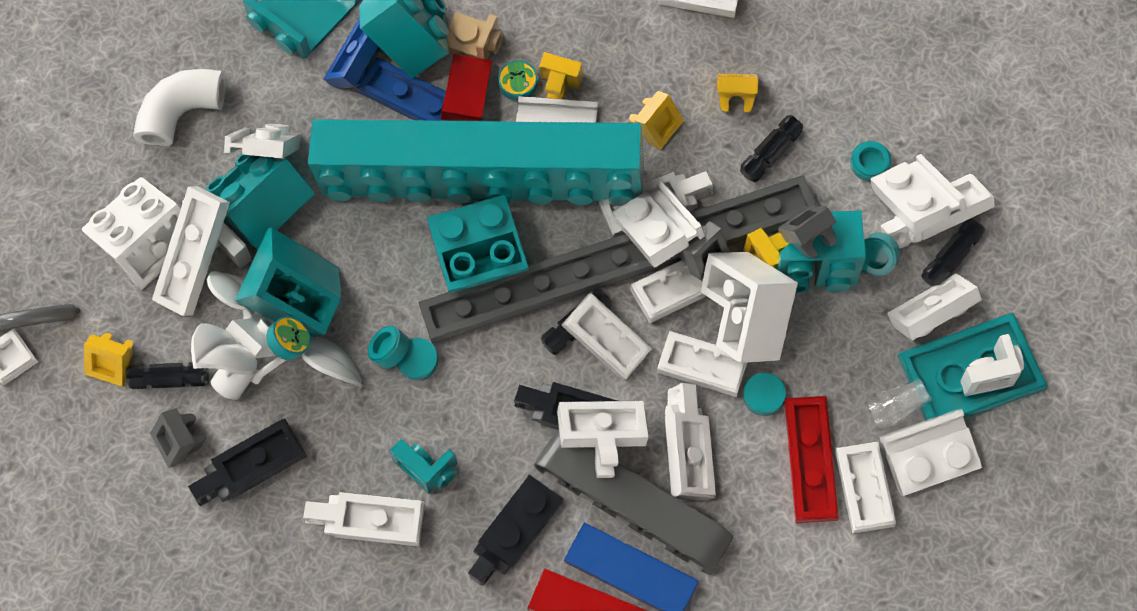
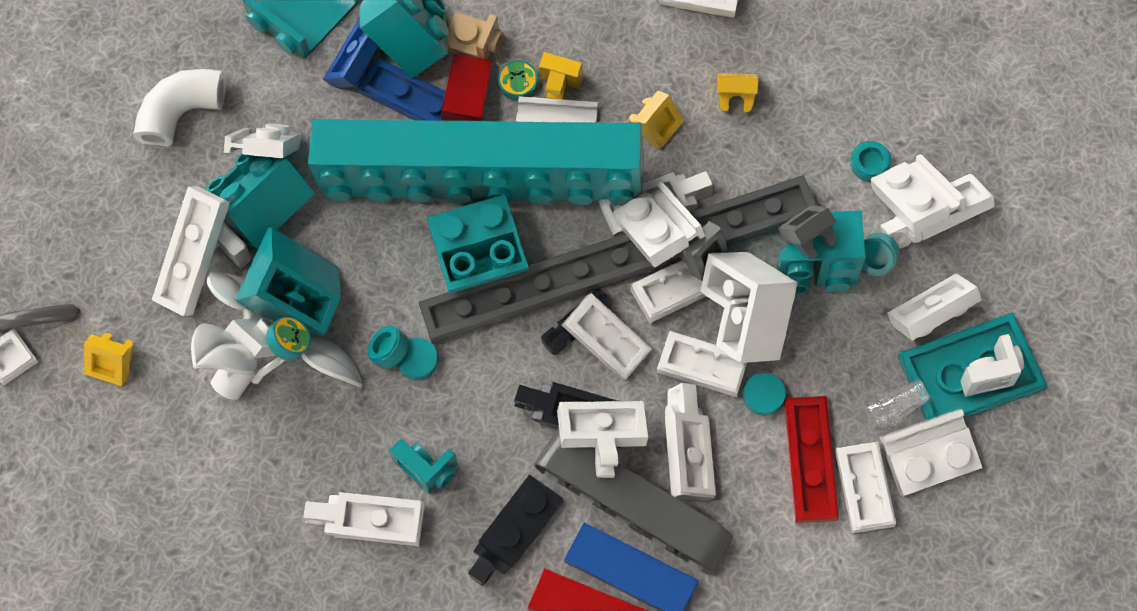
white bracket [82,177,181,290] -> none
black axle [126,362,209,389] -> none
dark grey tile [150,408,206,468] -> none
black hinge [188,418,307,506] -> none
black axle [740,115,803,182] -> none
yellow tile [743,228,789,269] -> none
black axle [921,218,985,287] -> none

